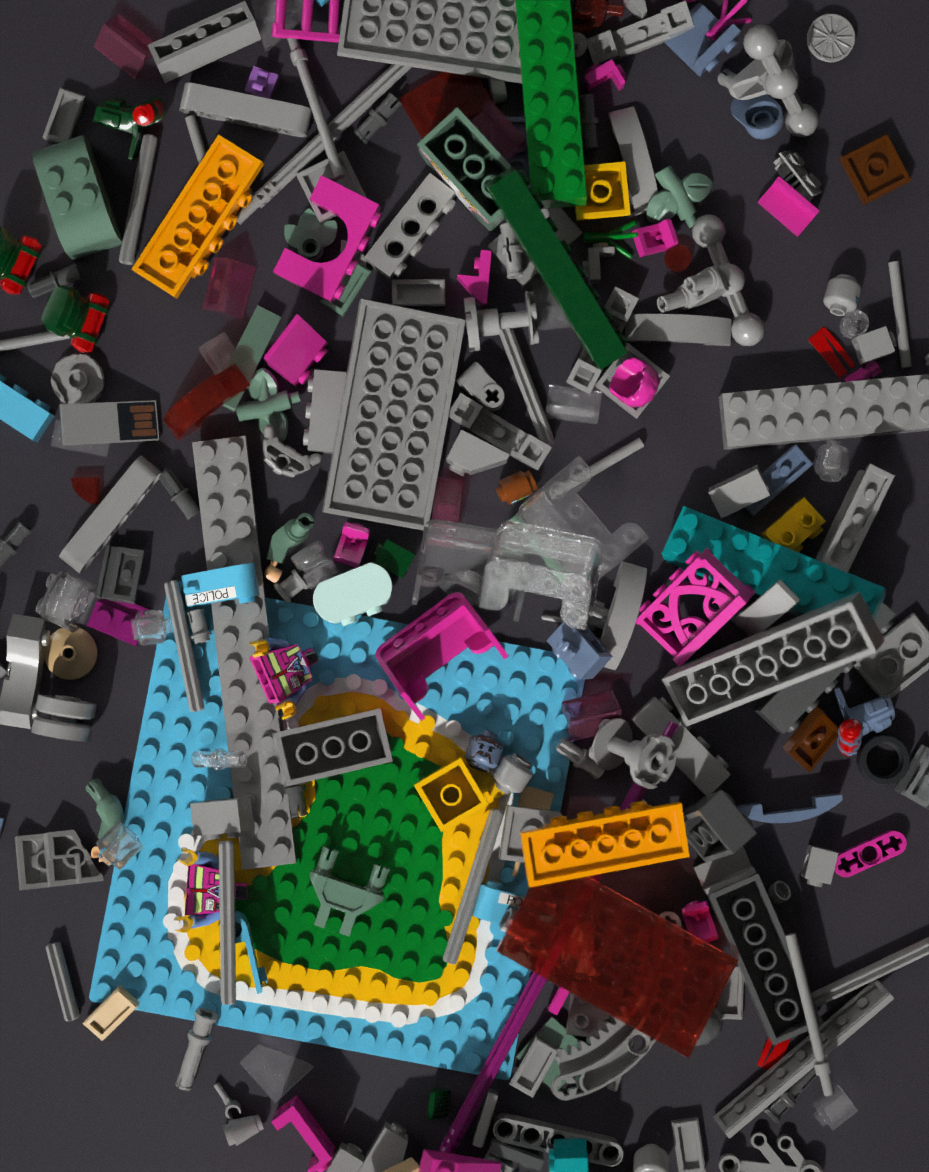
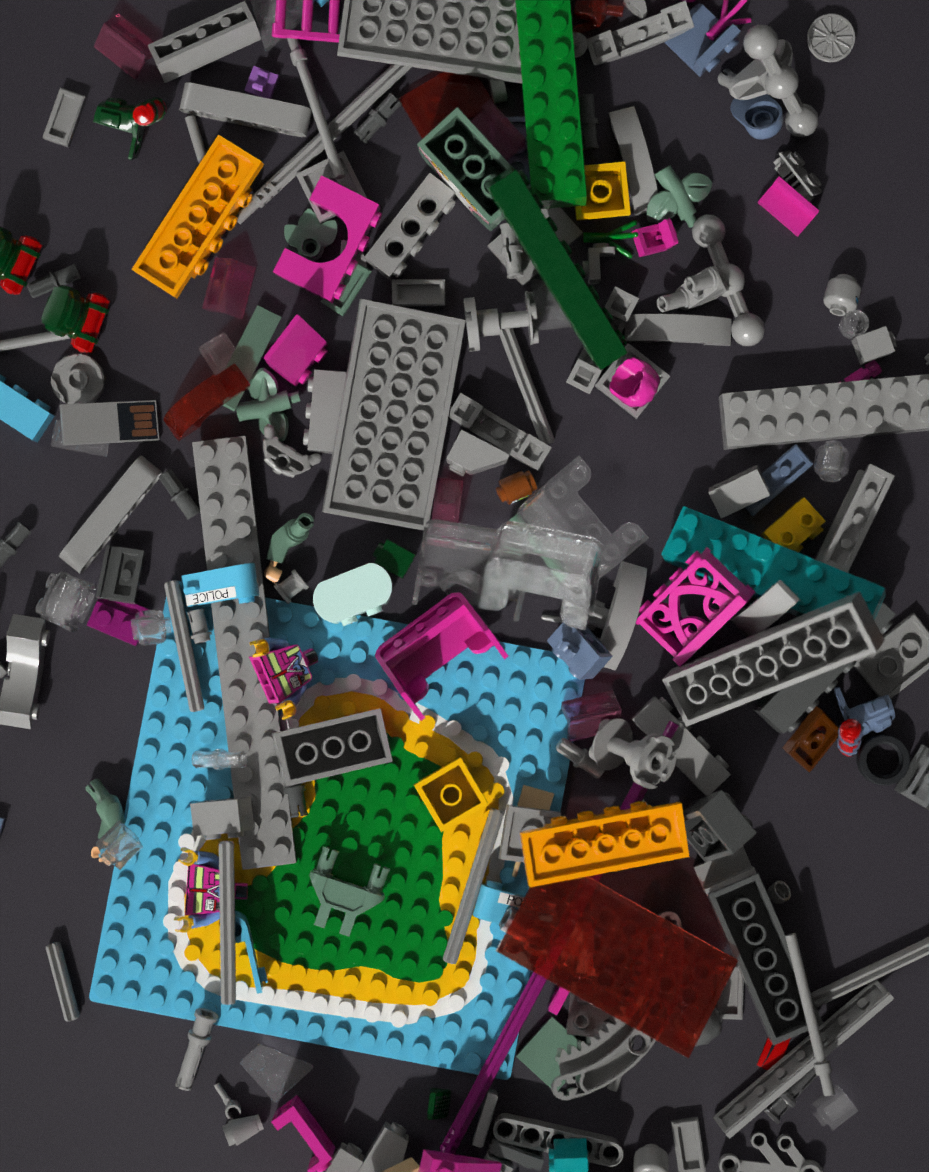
light grey slope [15,830,104,891] -> none
light grey wheel [31,694,97,742] -> none
sand green brick [32,135,122,261] -> none
tan dish [44,626,98,680] -> none
clear red tile [71,478,100,505] -> none
tan tile [83,985,140,1041] -> none
light grey axle [119,134,158,265] -> none
clear wheel [291,540,340,590] -> none
dark pink bracket [333,522,370,568] -> none
light grey piece [456,361,505,412] -> none
dark pink slope [457,250,492,308] -> none
sand blue head [465,730,504,772] -> none
light grey head [493,753,533,795] -> none
light grey tile [509,1036,557,1097] -> none
clear slope [545,385,602,424] -> none
light grey bar [547,438,644,500] -> none
dark pink bracket [583,59,627,91] -> none
clear red tile [664,245,691,273] -> none
dark pink bracket [681,901,718,947] -> none
sand blue slope [735,793,843,823] -> none
light grey brick [801,844,838,887] -> none
red sticker [808,327,855,378] -> none
dark pink beam [834,830,907,877] -> none
reddish brown plate [839,133,912,206] -> none
light grey bar [888,261,912,368] -> none

